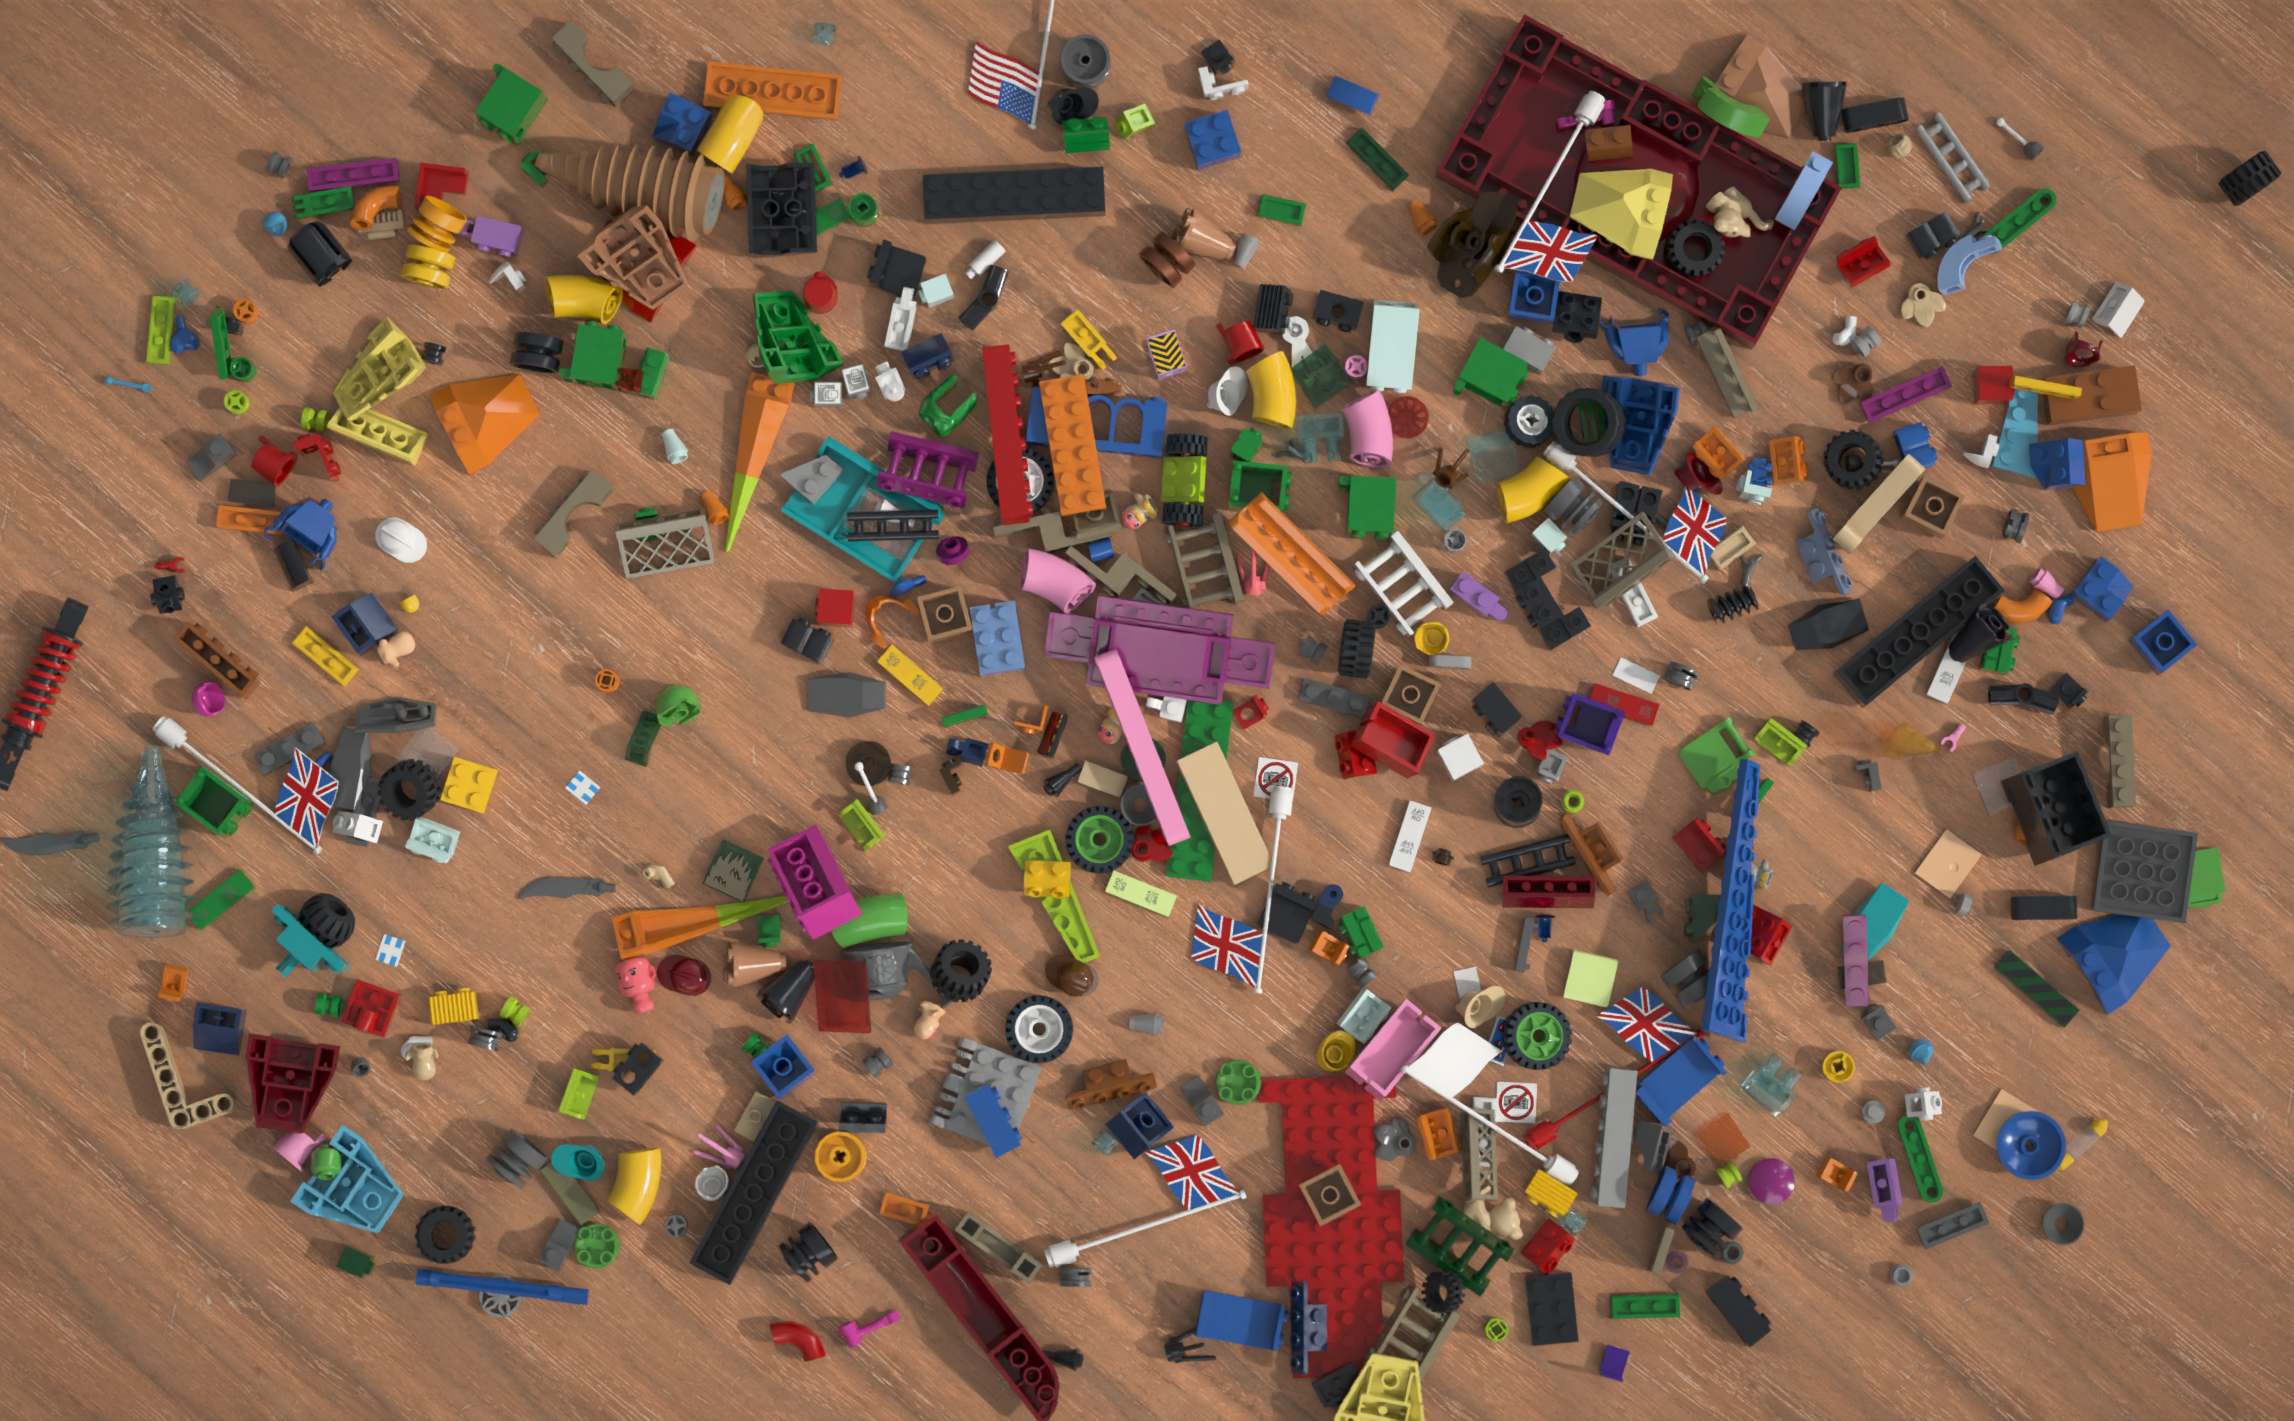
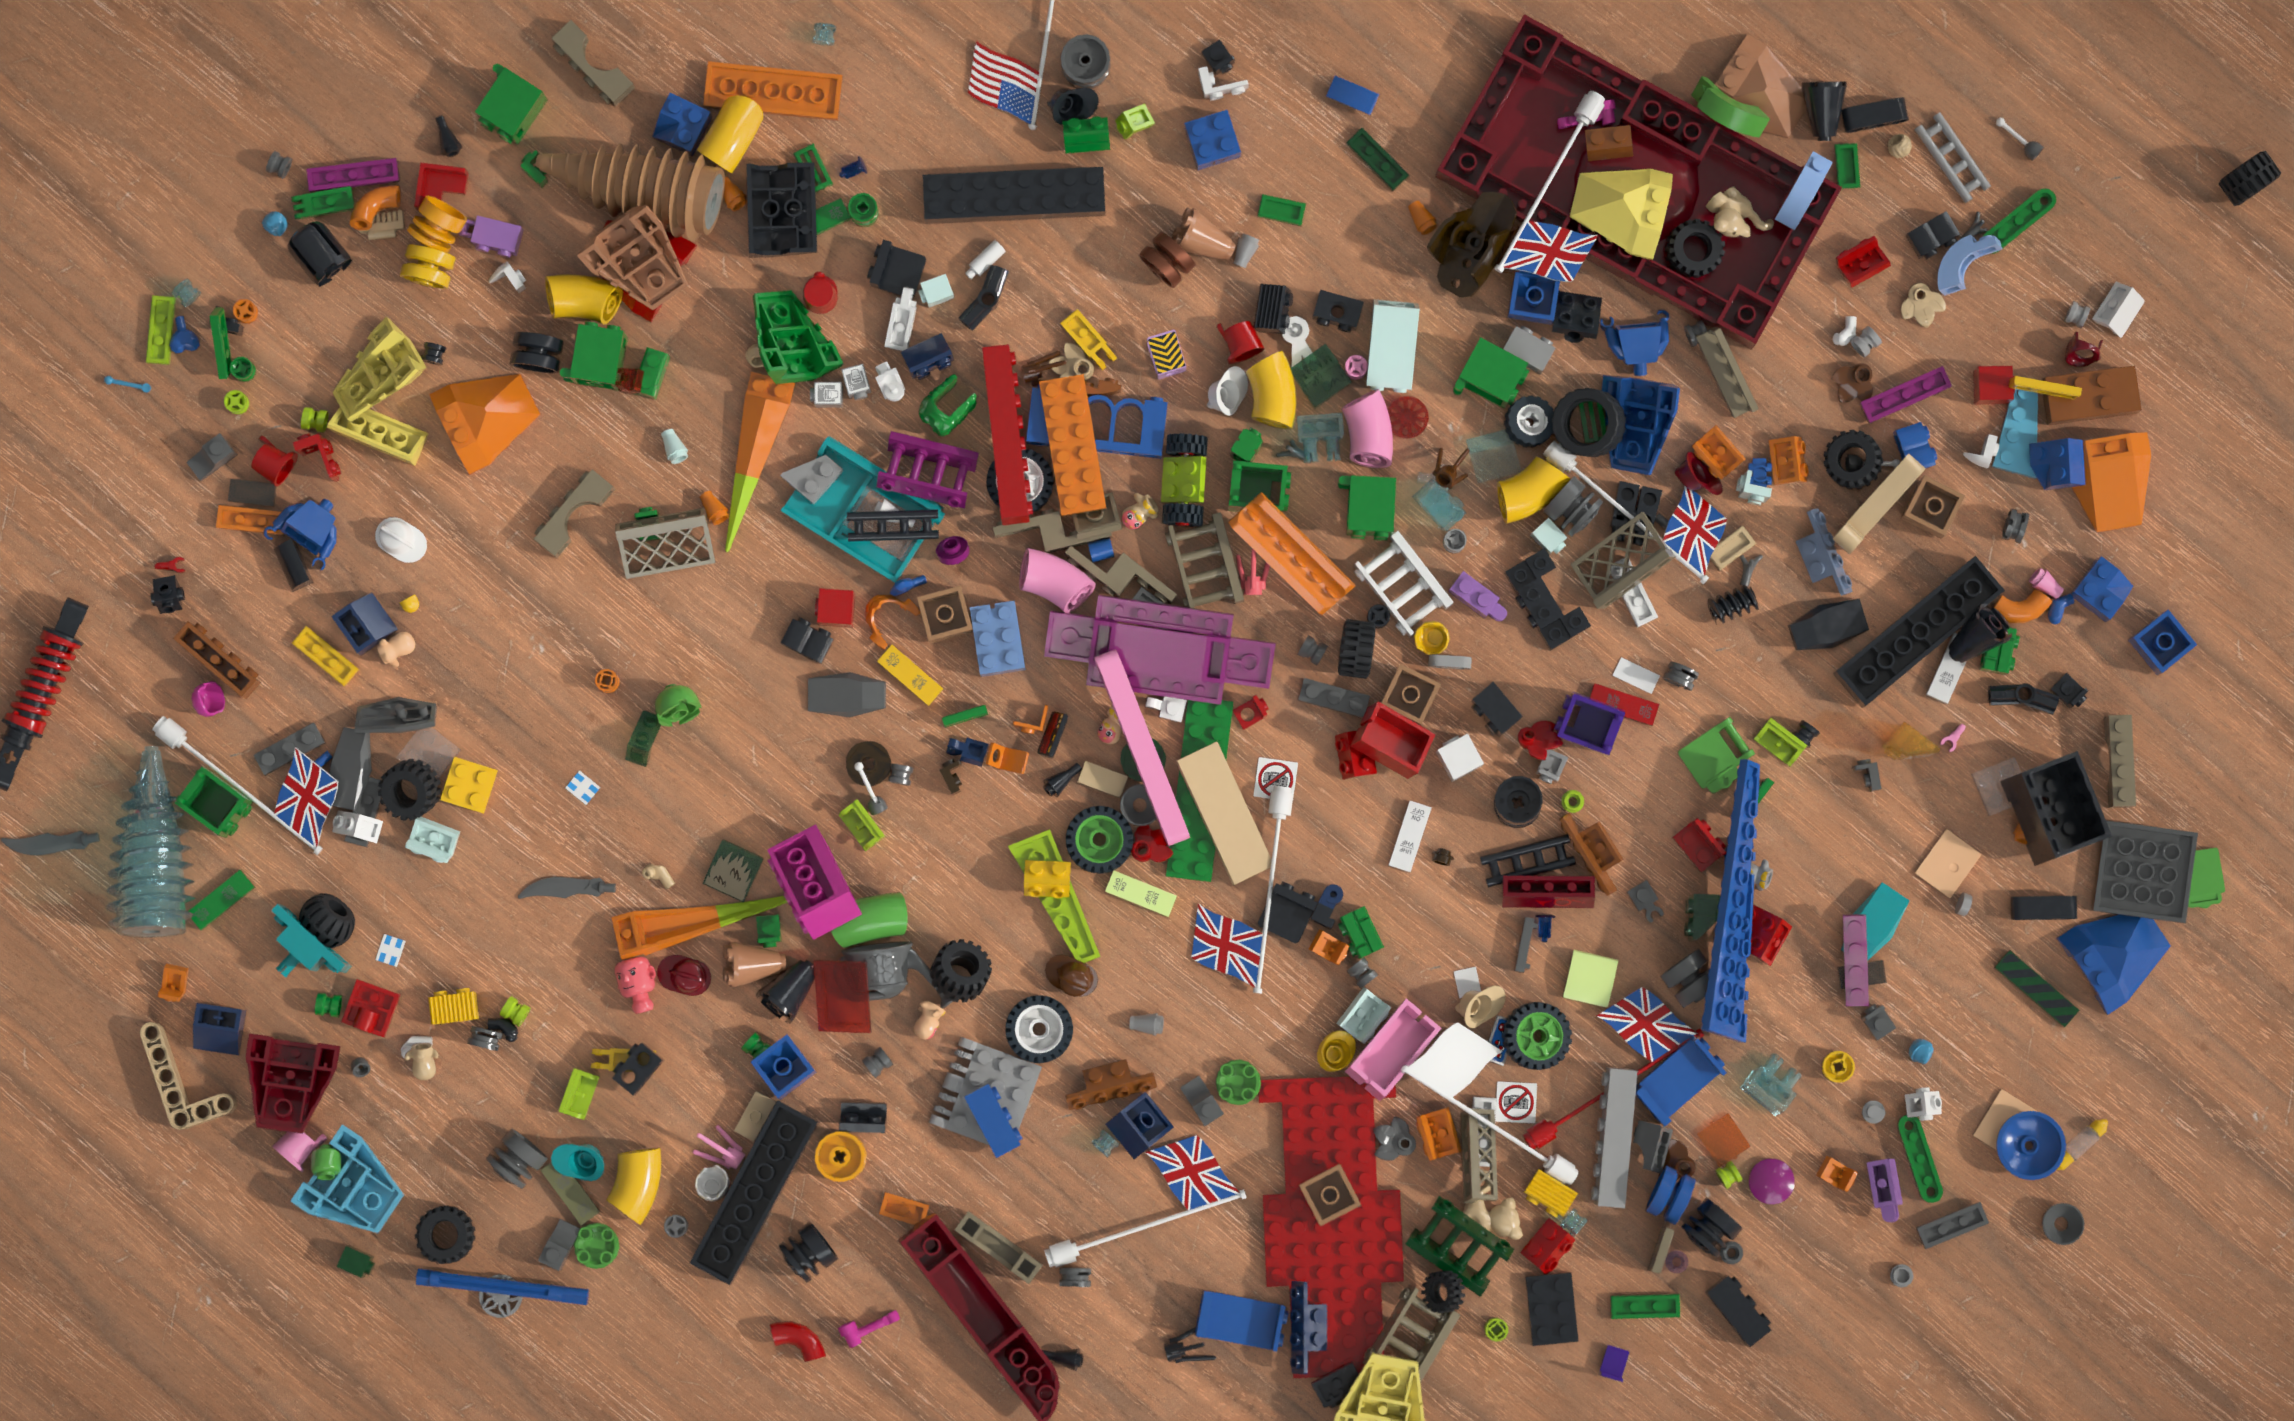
none -> black cone [435,116,462,157]

